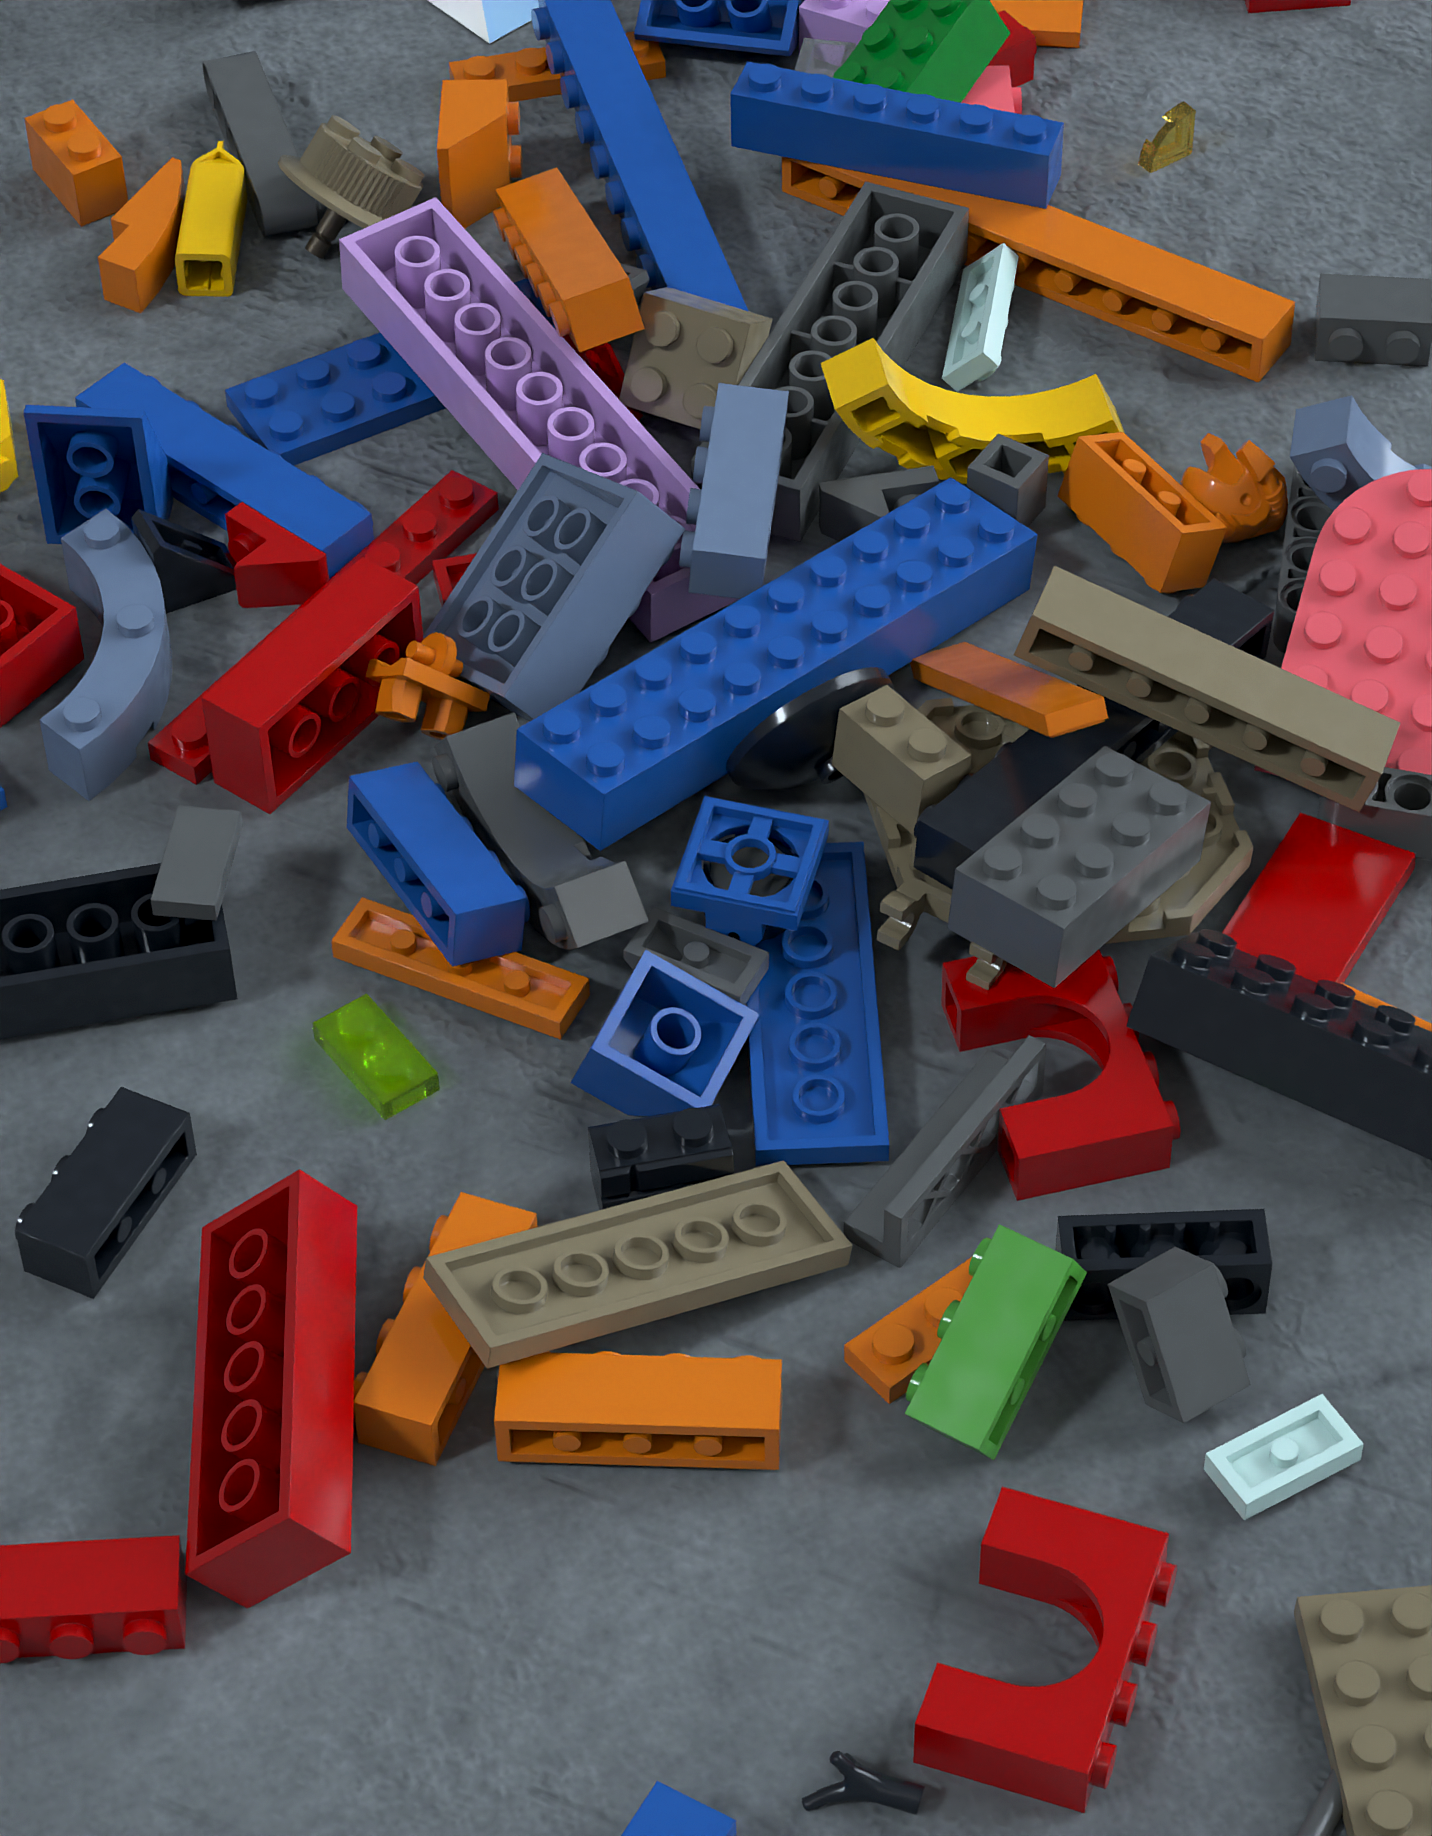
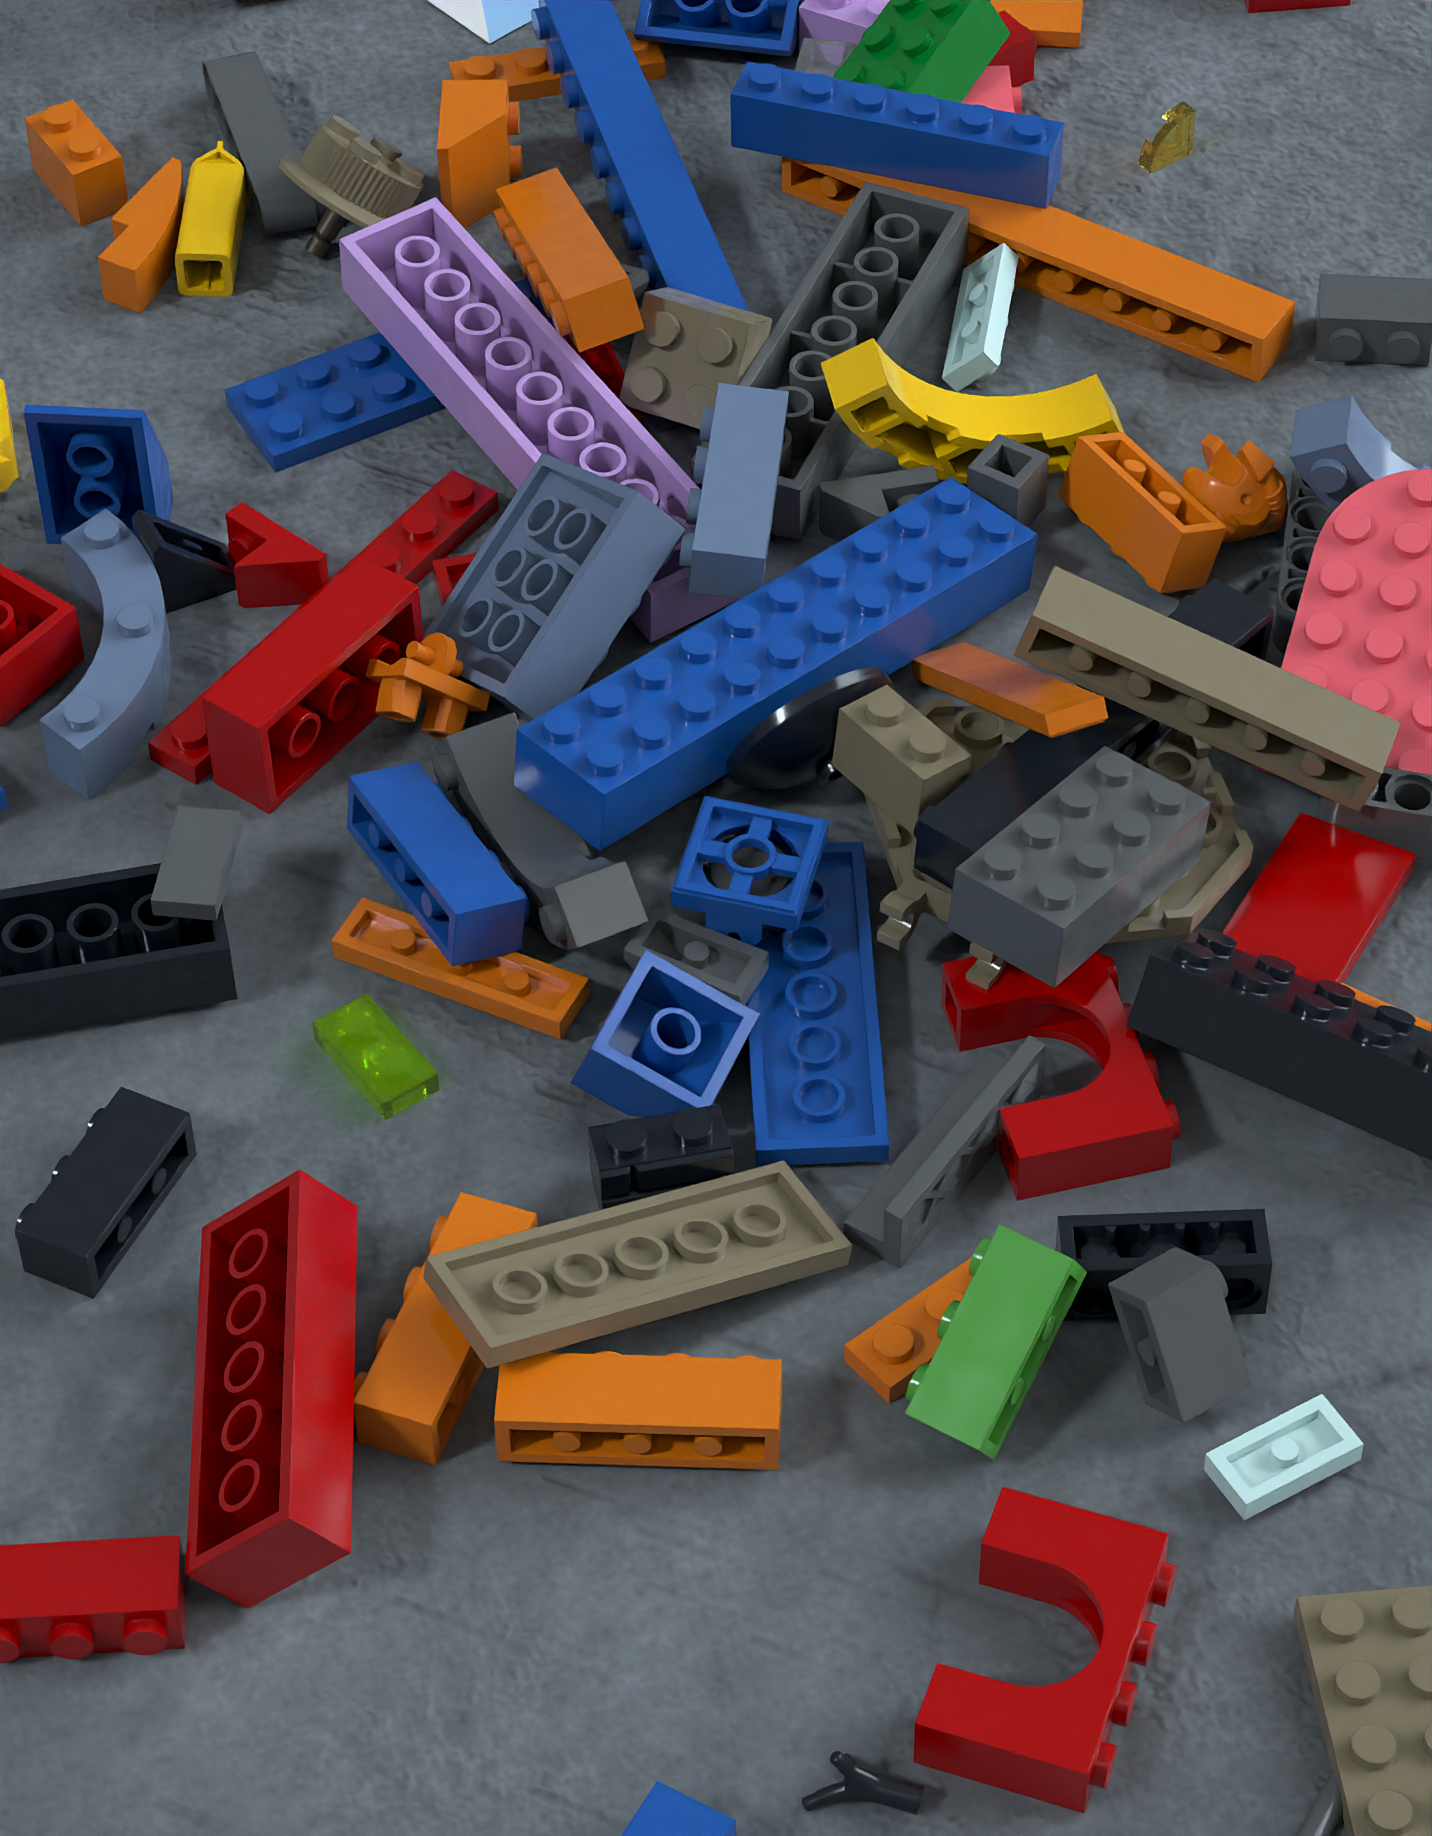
blue brick [75,362,374,579] -> none

